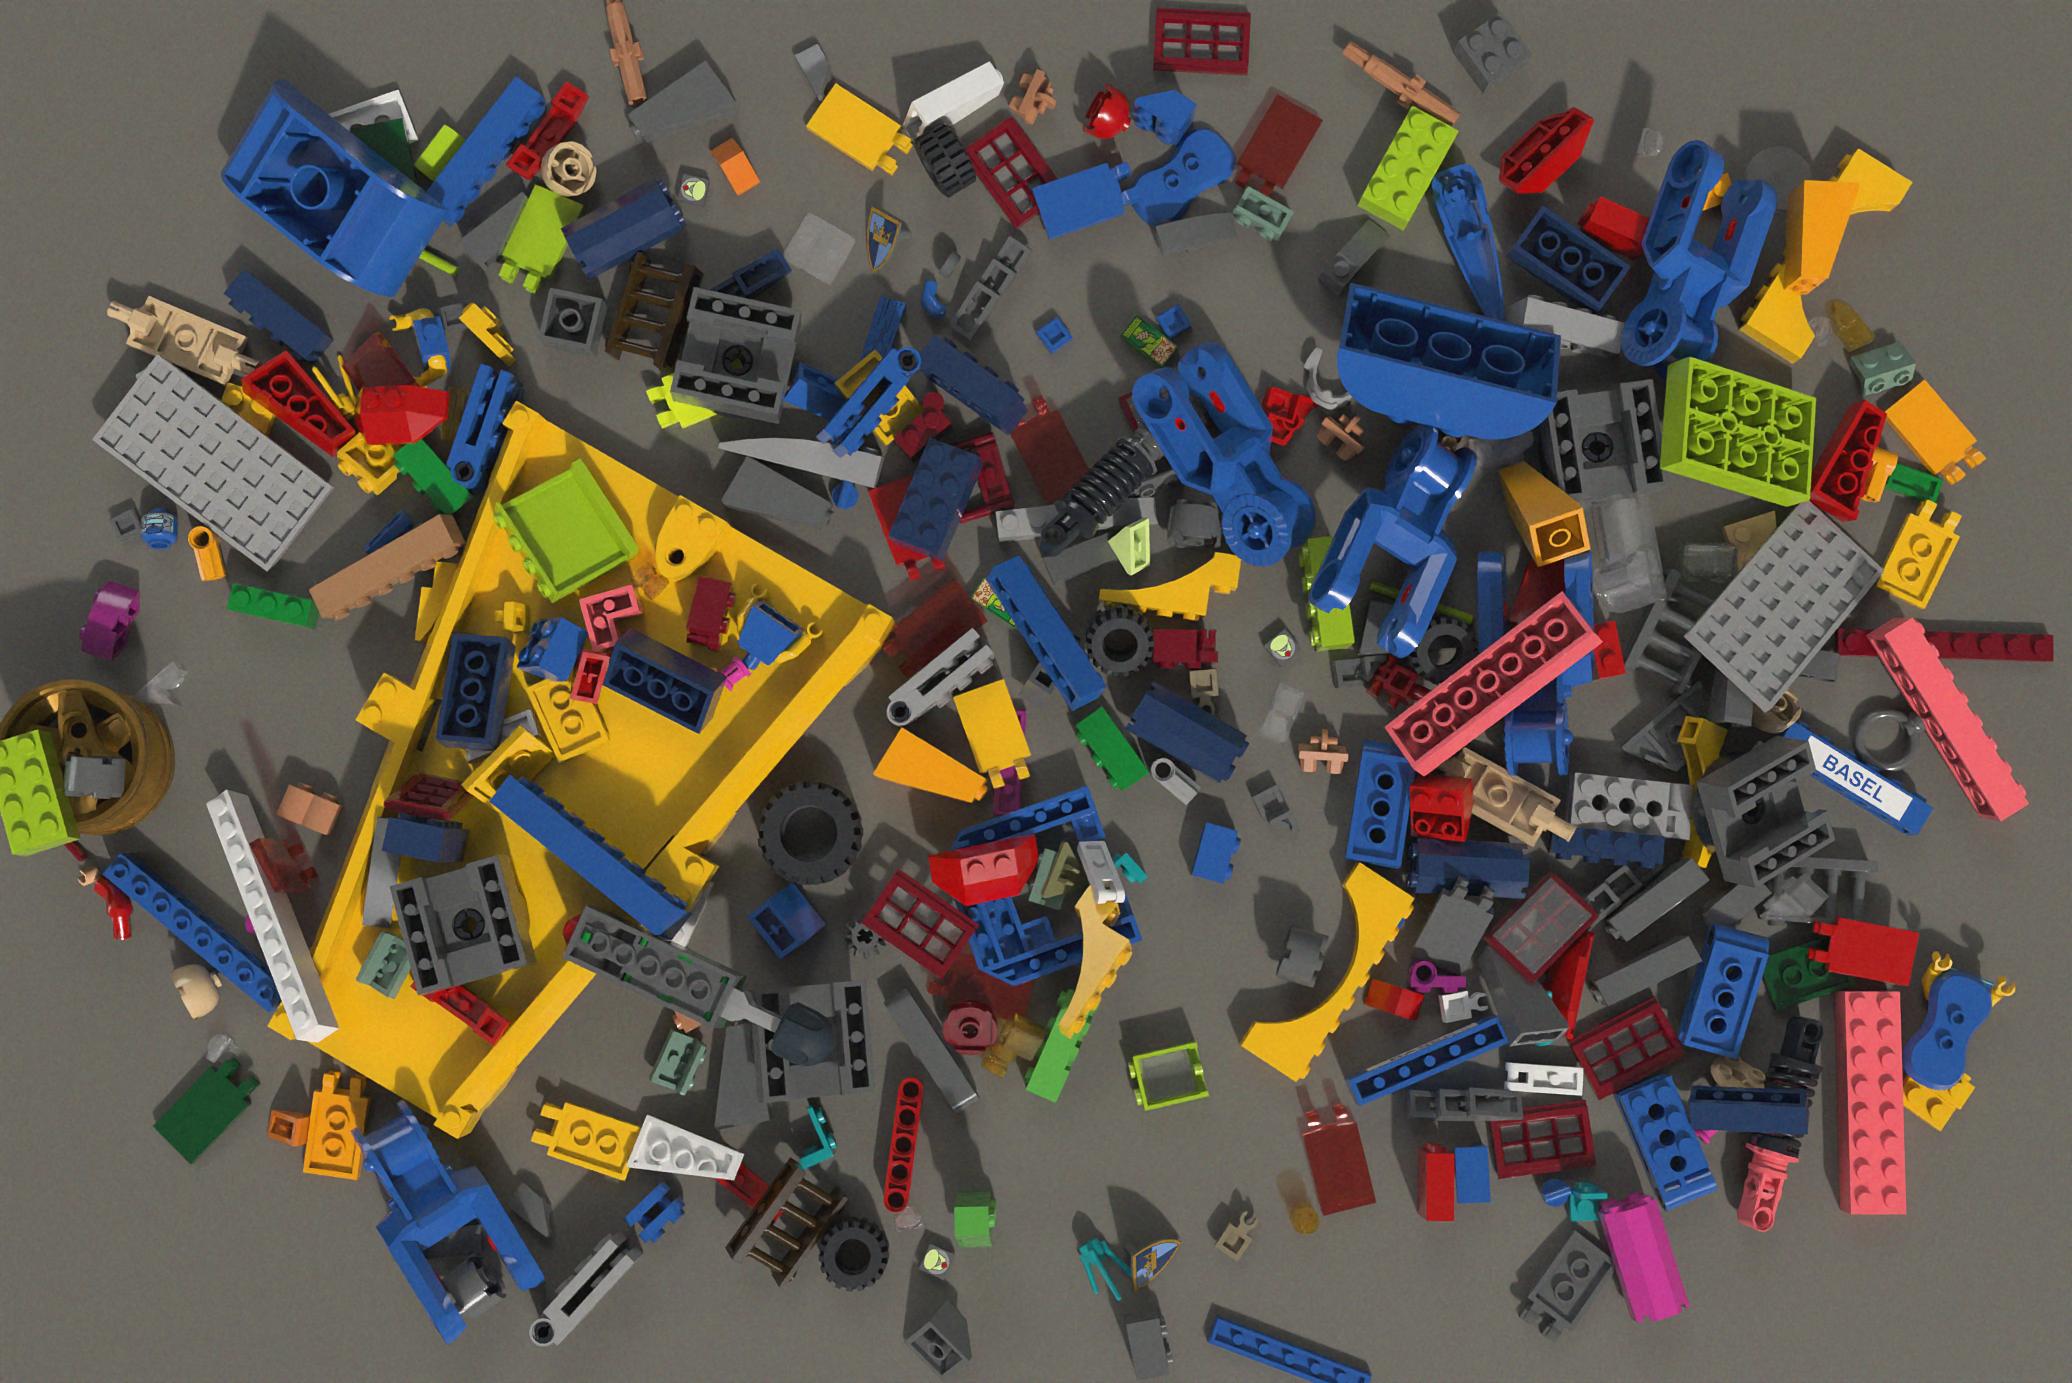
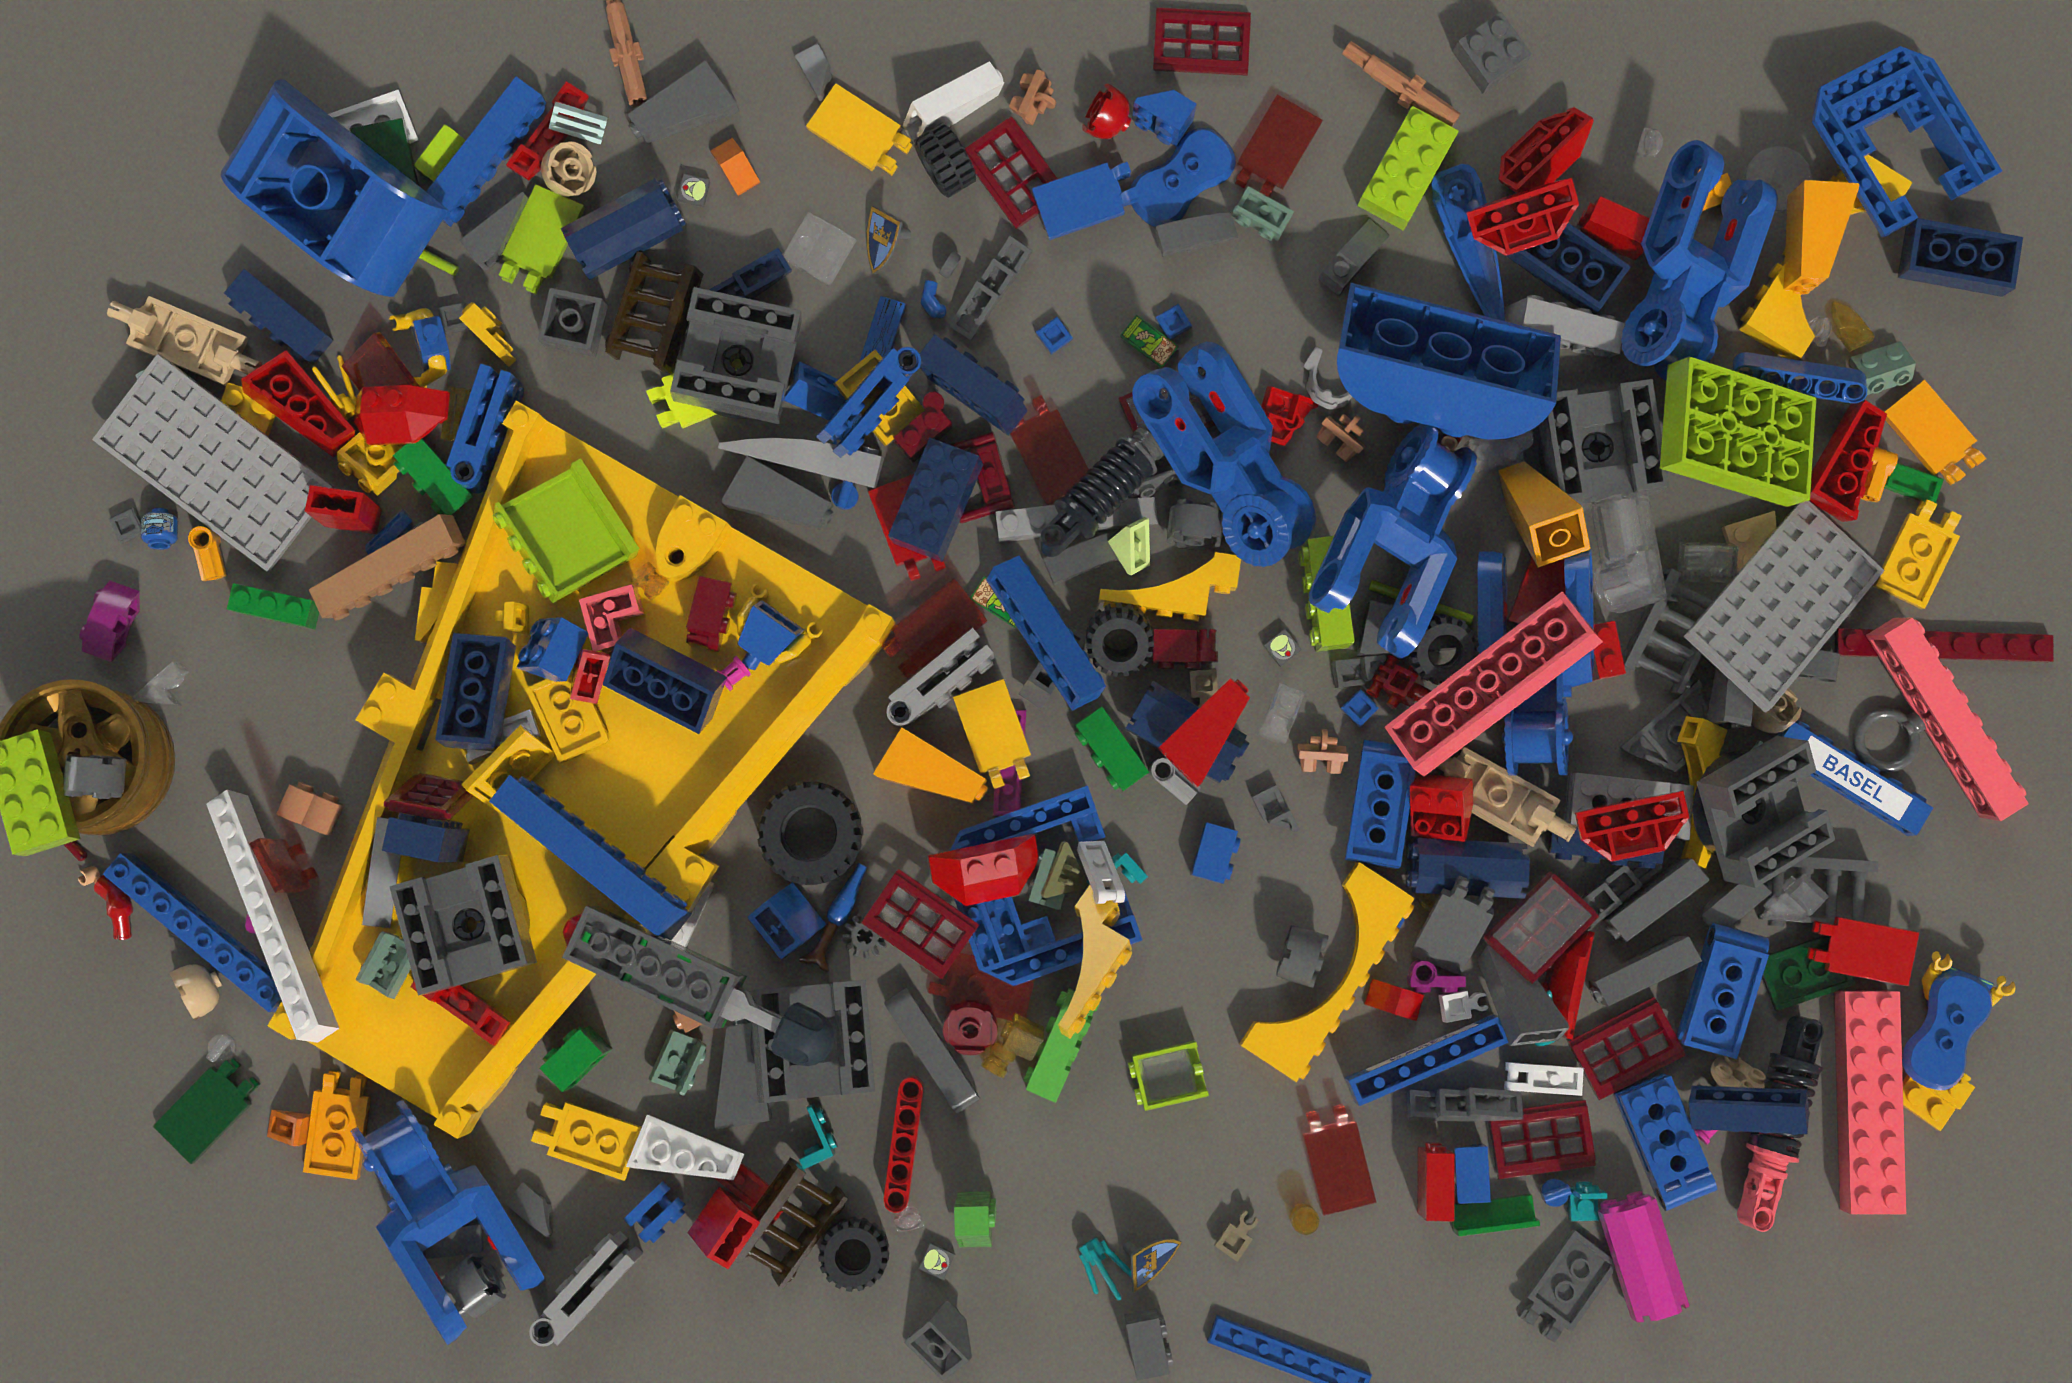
none -> red brick [305,485,382,535]
none -> green brick [540,1026,612,1092]
none -> light aqua tile [549,102,608,144]
none -> red brick [687,1187,760,1269]
none -> blue piece [799,863,868,972]
none -> red slope [1158,678,1250,788]
none -> blue tile [1340,689,1379,727]
none -> green panel [1452,1194,1540,1236]
none -> red wedge [1466,178,1579,256]
none -> red wedge [1575,791,1689,862]
none -> blue beam [1732,352,1868,403]
none -> blue slope [1812,46,2002,237]
none -> dark blue brick [1898,218,2023,297]

